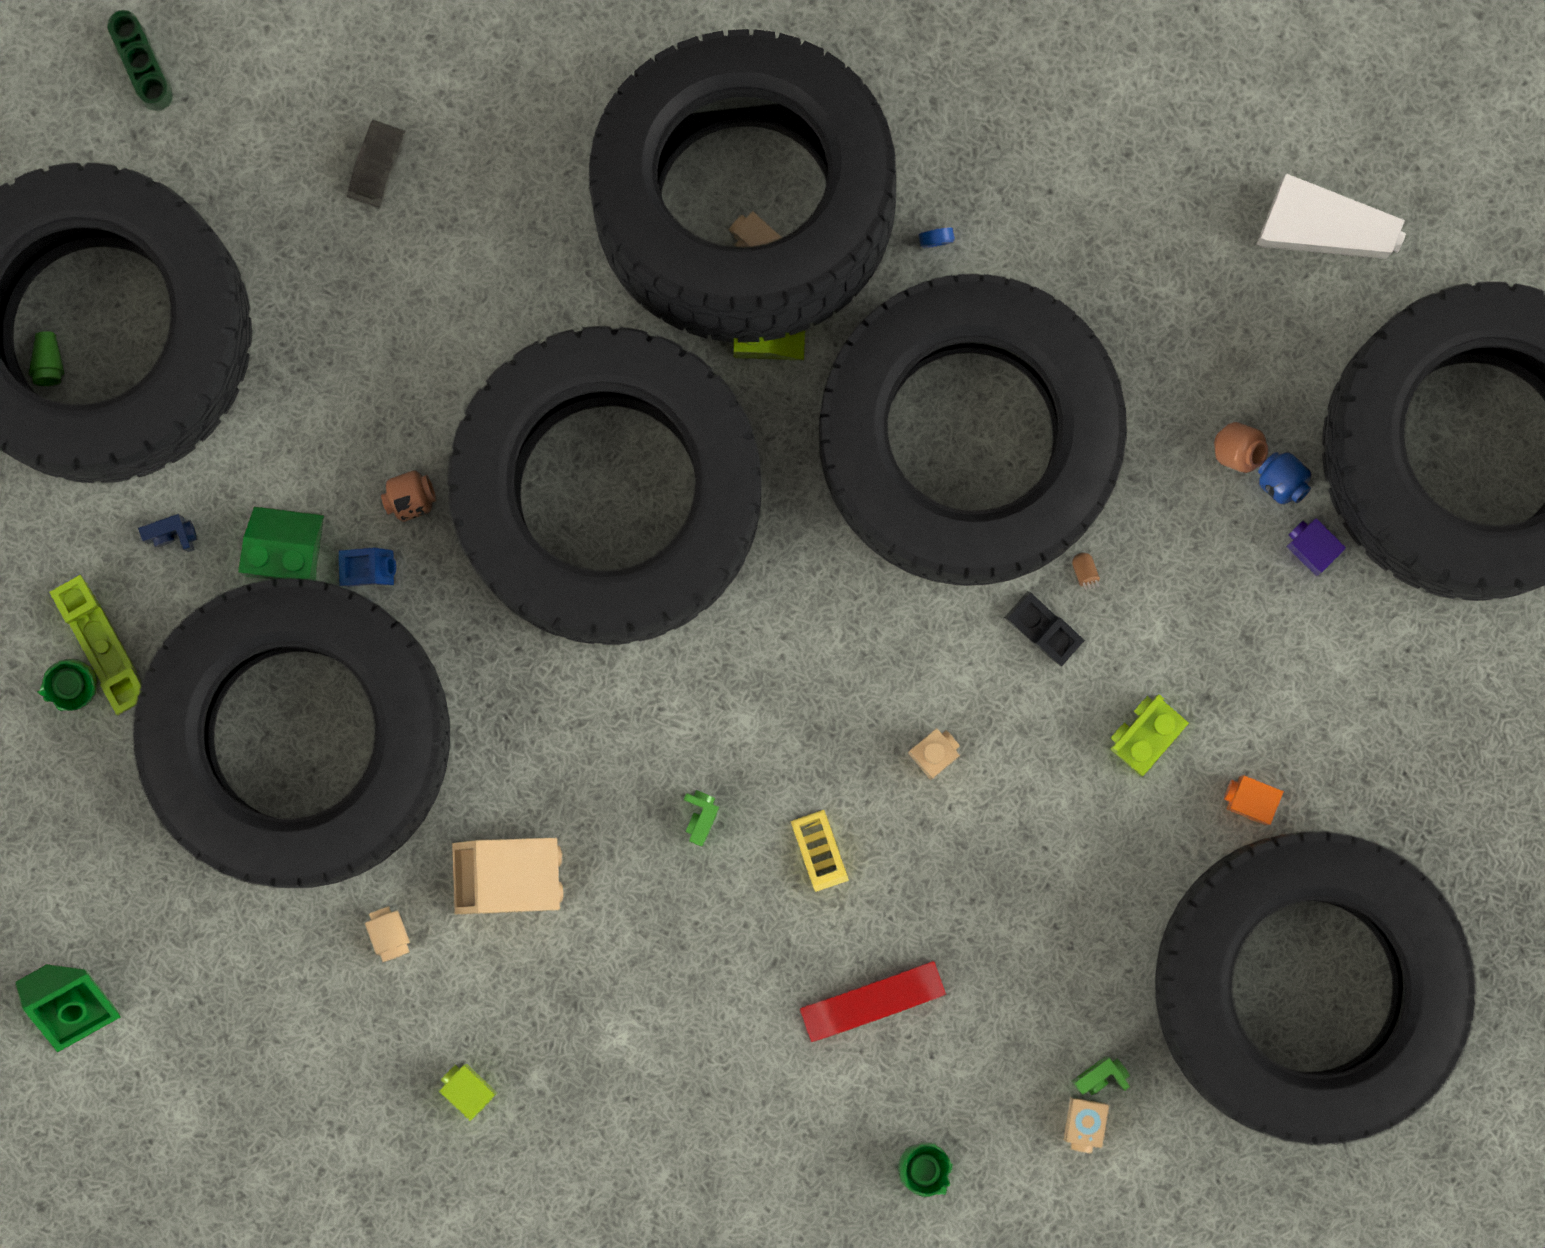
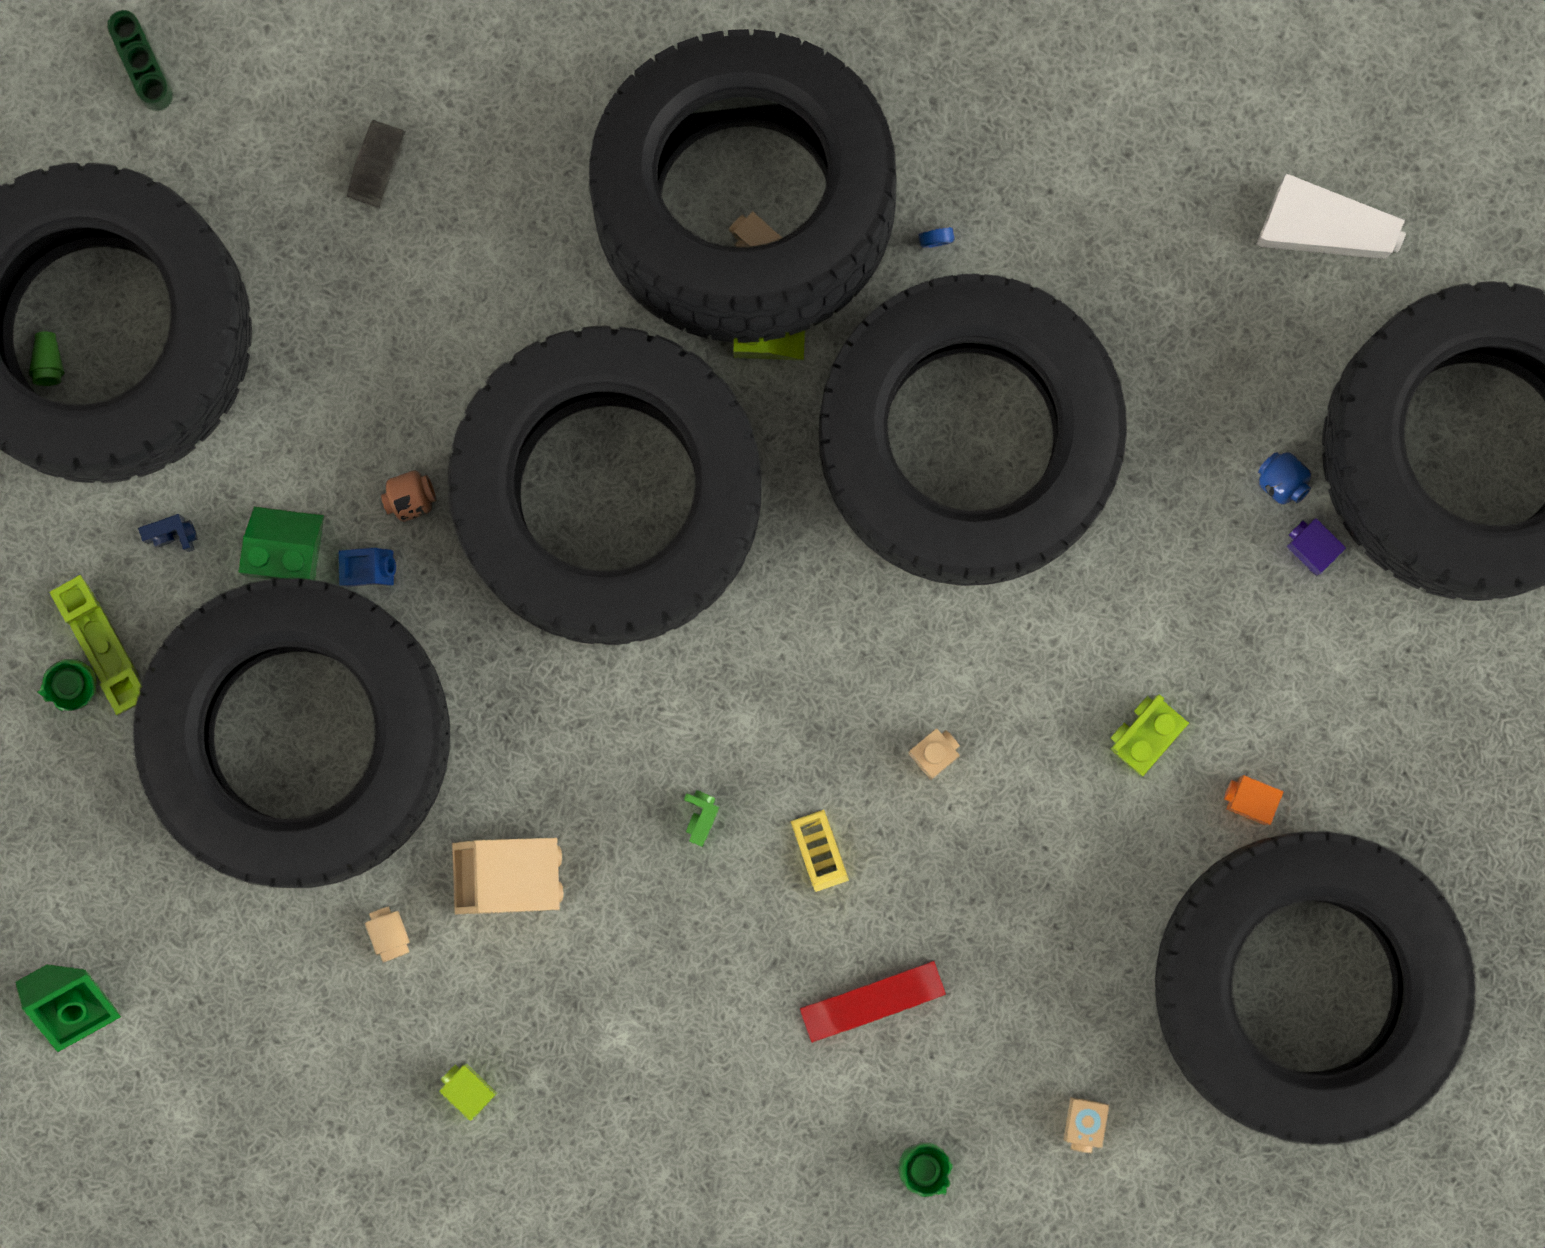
black slope [1004,591,1085,667] -> none
medium nougat piece [1072,553,1100,590] -> none
bright green bracket [1072,1056,1130,1095] -> none
nougat head [1214,422,1268,473] -> none

